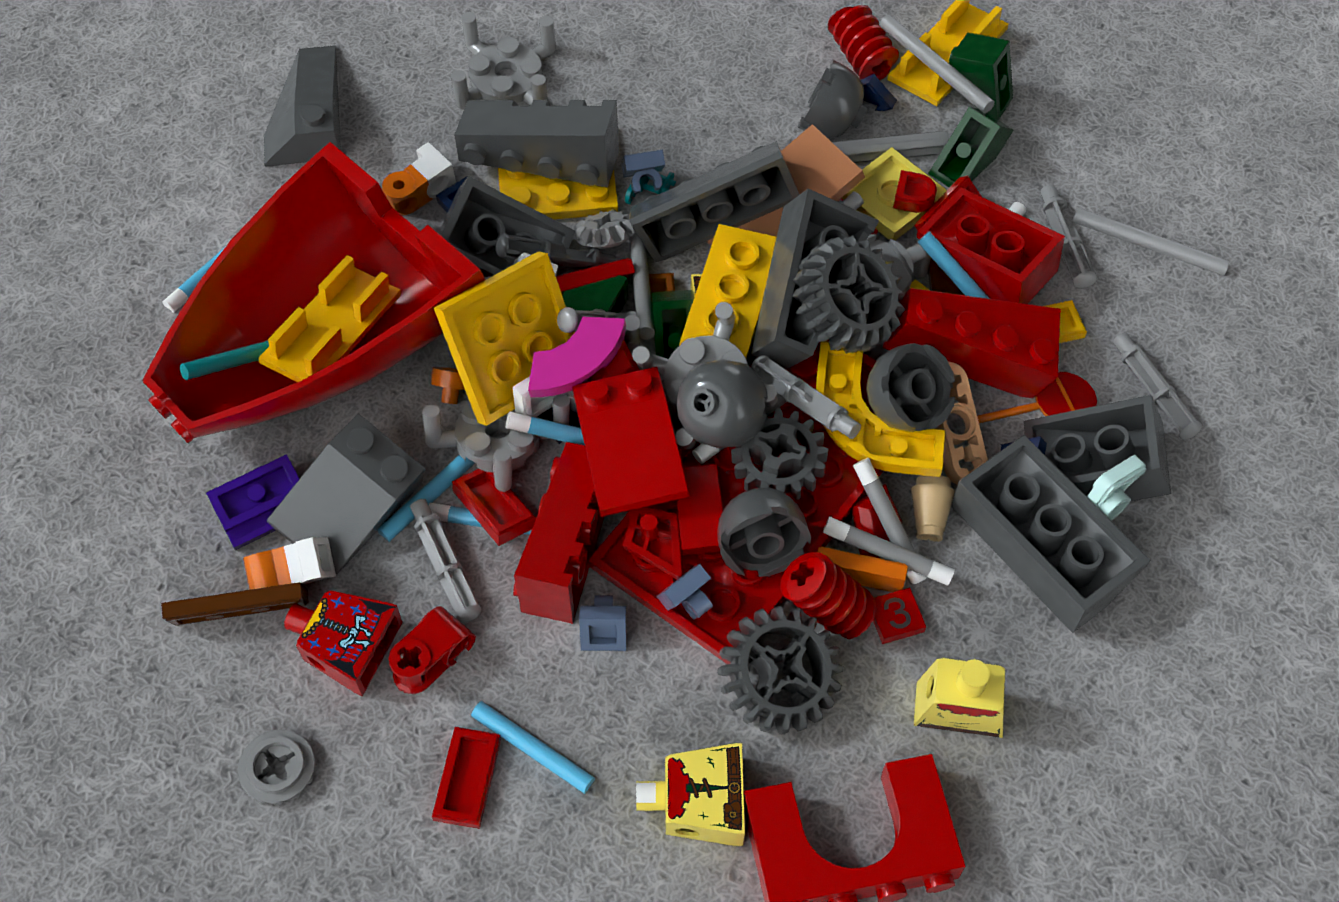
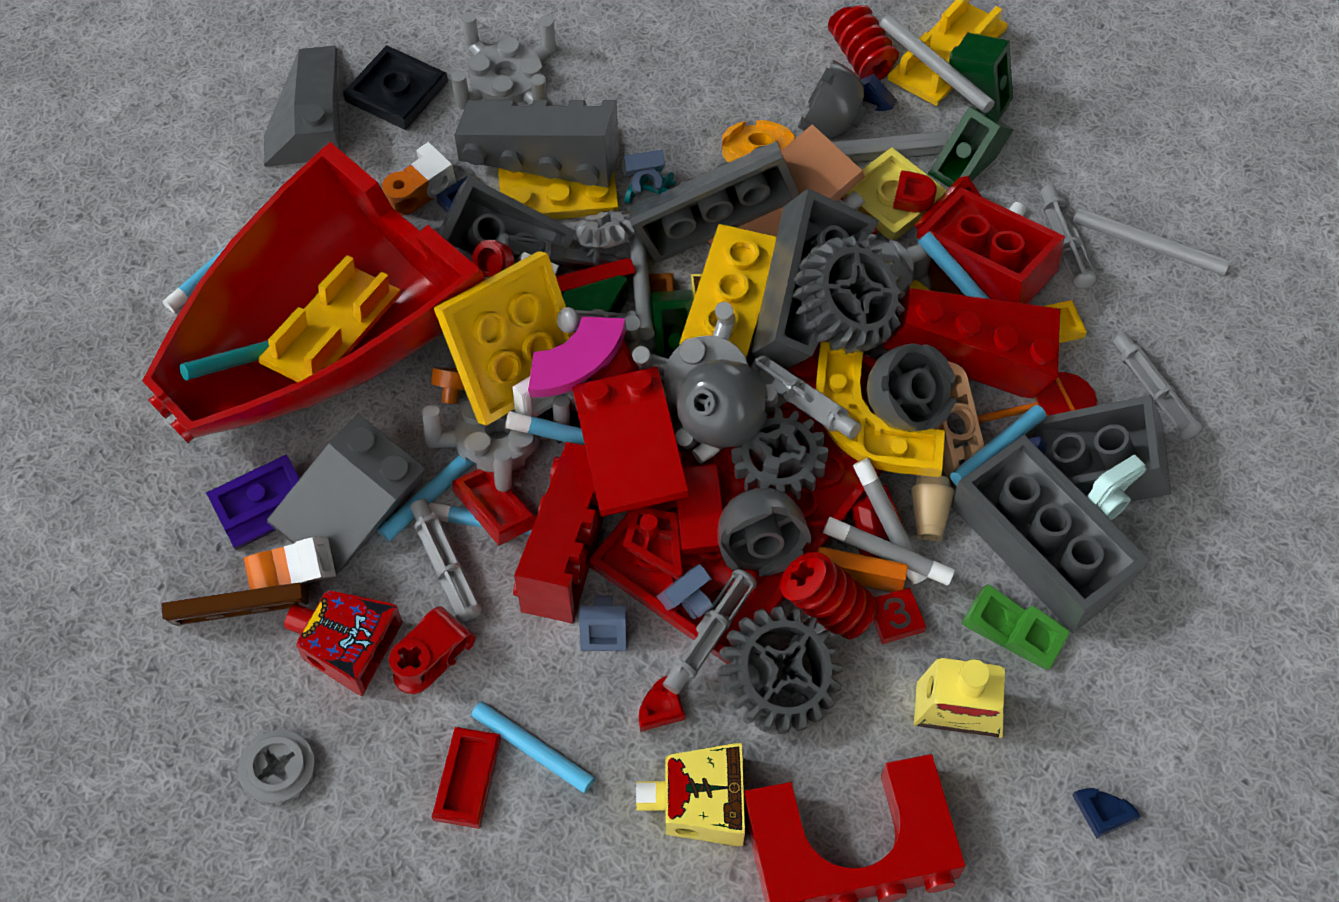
none -> black plate [343,45,448,130]
none -> red tile [472,240,514,278]
none -> red tile [638,675,685,732]
none -> light grey piece [663,569,757,695]
none -> light orange tile [722,120,794,162]
none -> medium azure bar [950,405,1046,486]
none -> bright green slope [961,584,1070,670]
none -> dark blue tile [1072,788,1141,839]

